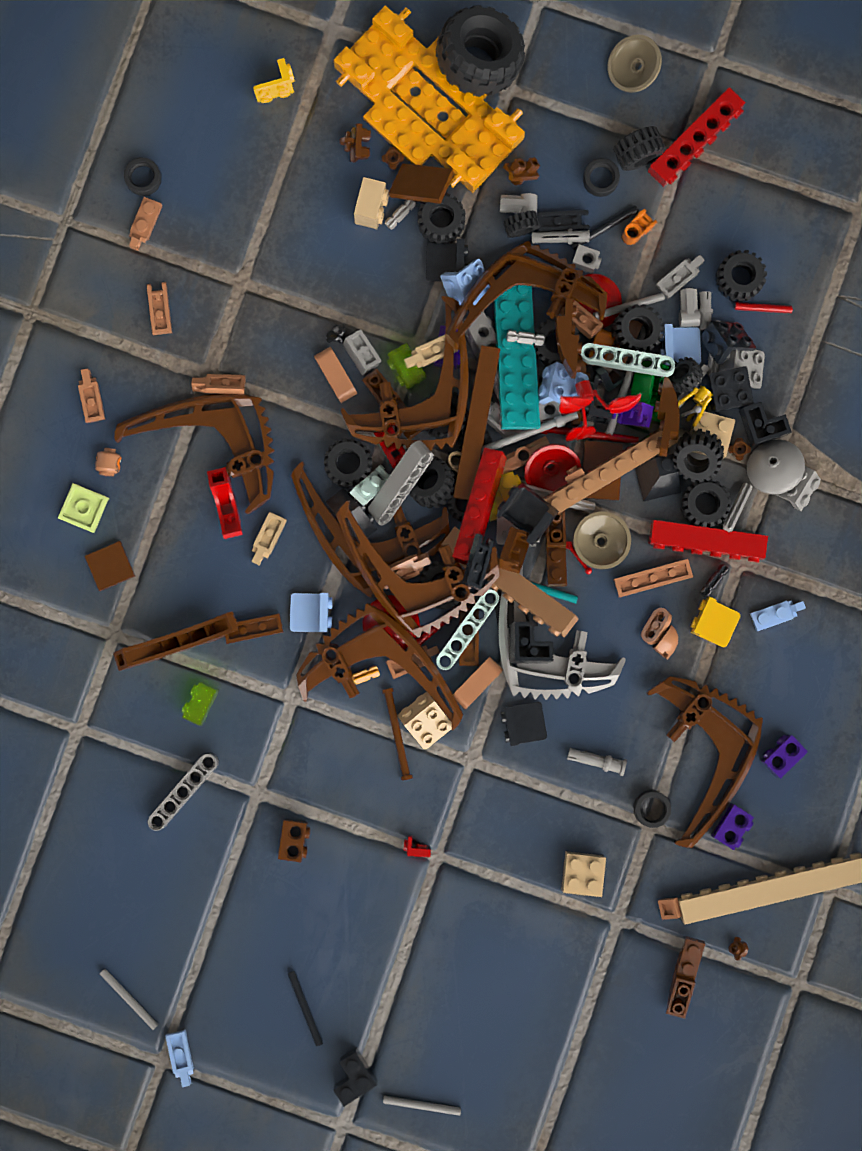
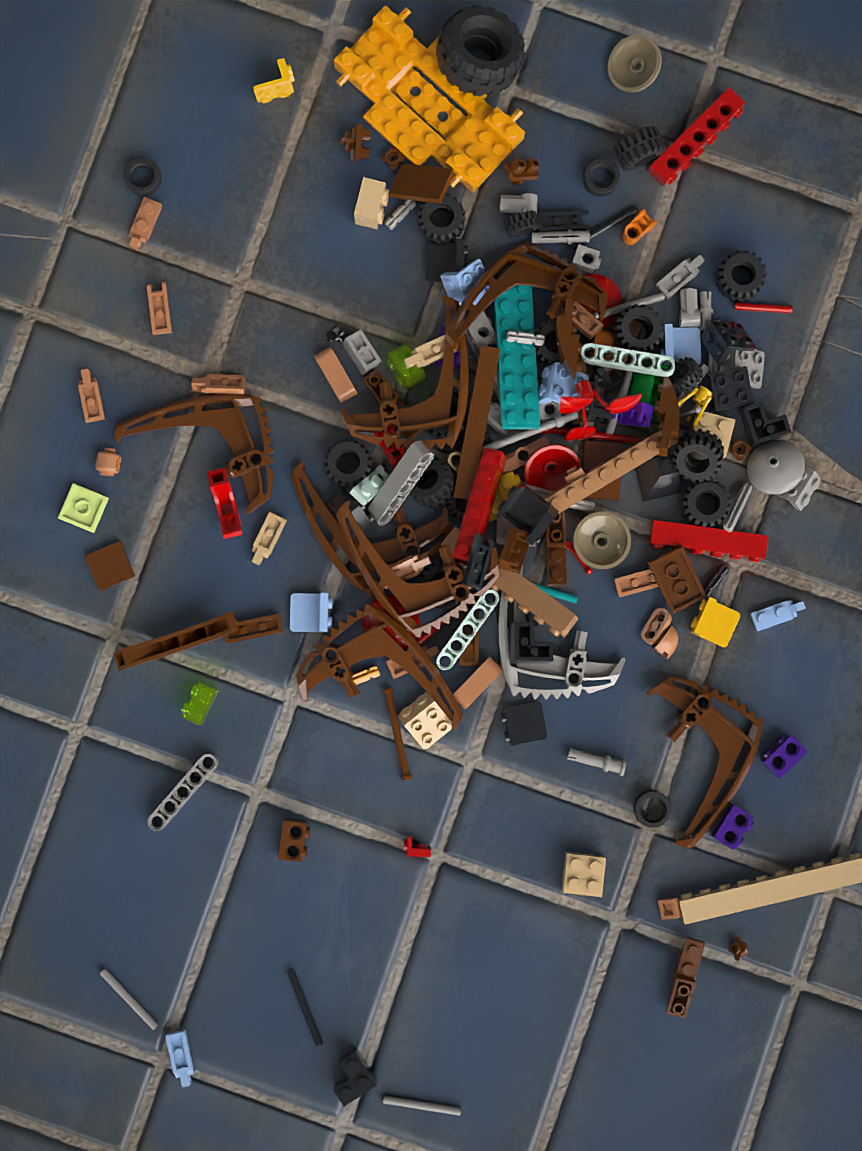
none -> reddish brown tile [647,545,707,614]

